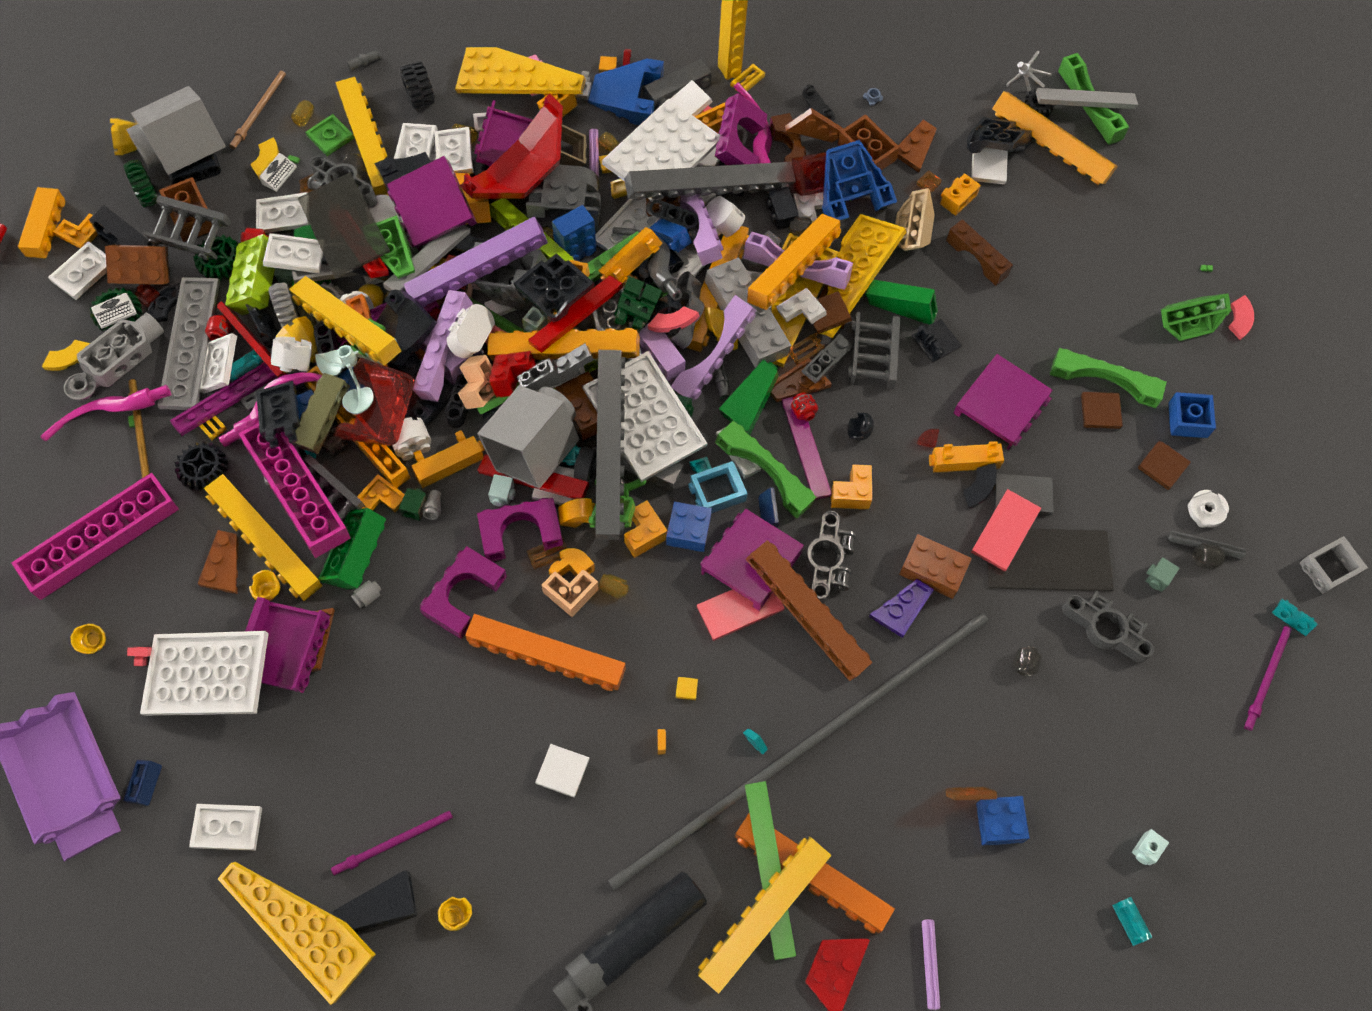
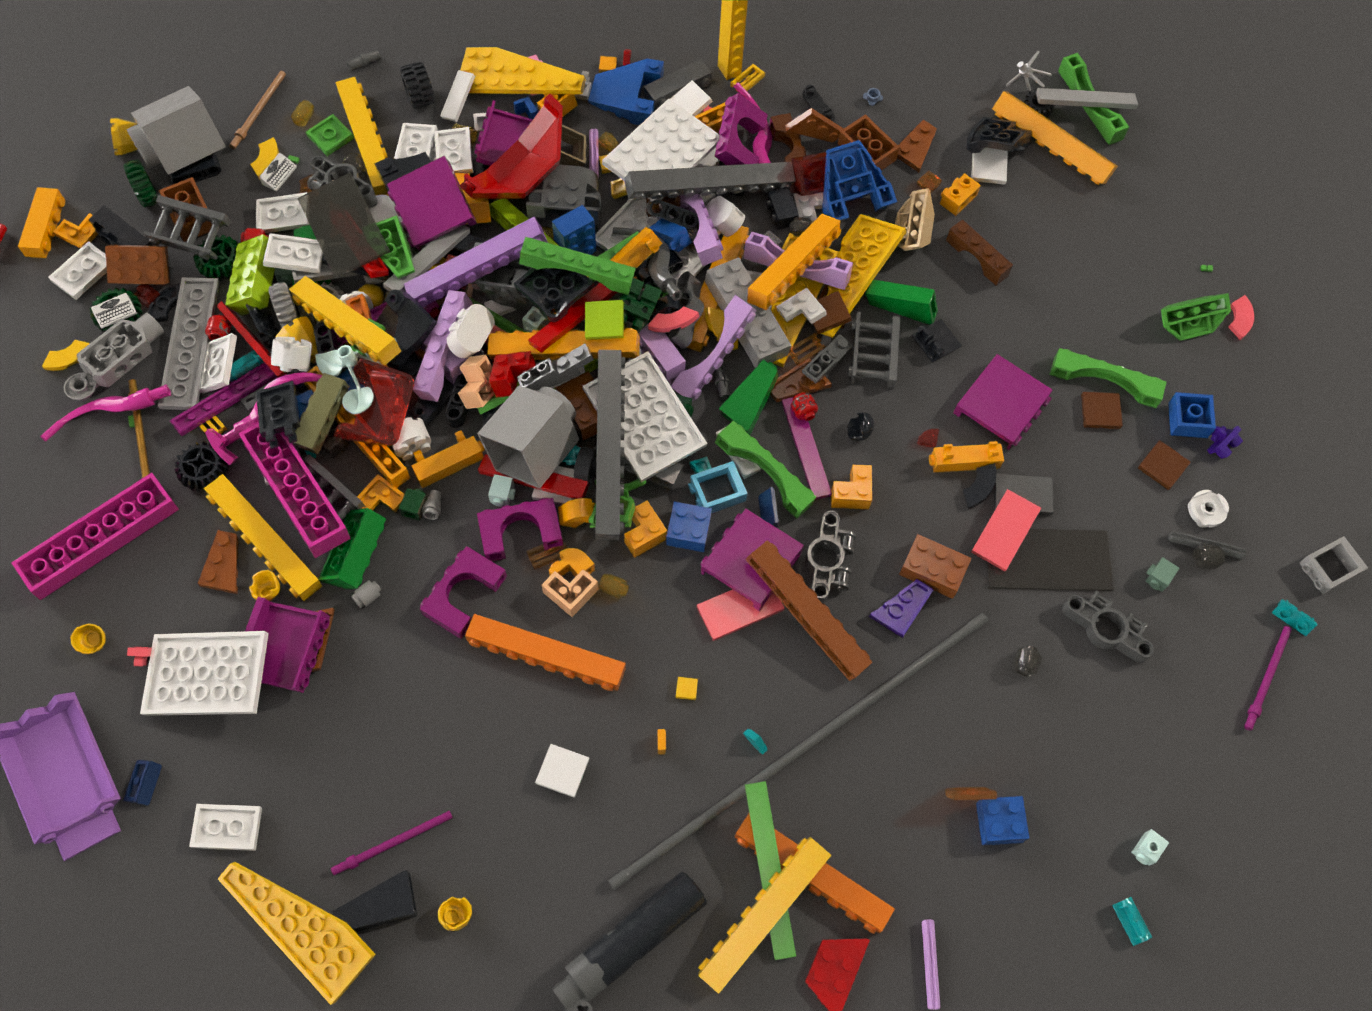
none -> dark pink slope [205,428,239,465]
none -> white tile [440,70,475,122]
none -> blue bracket [513,96,539,119]
none -> bright green arch [519,236,636,295]
none -> lime tile [585,300,624,340]
none -> dark purple hips [1207,426,1243,459]

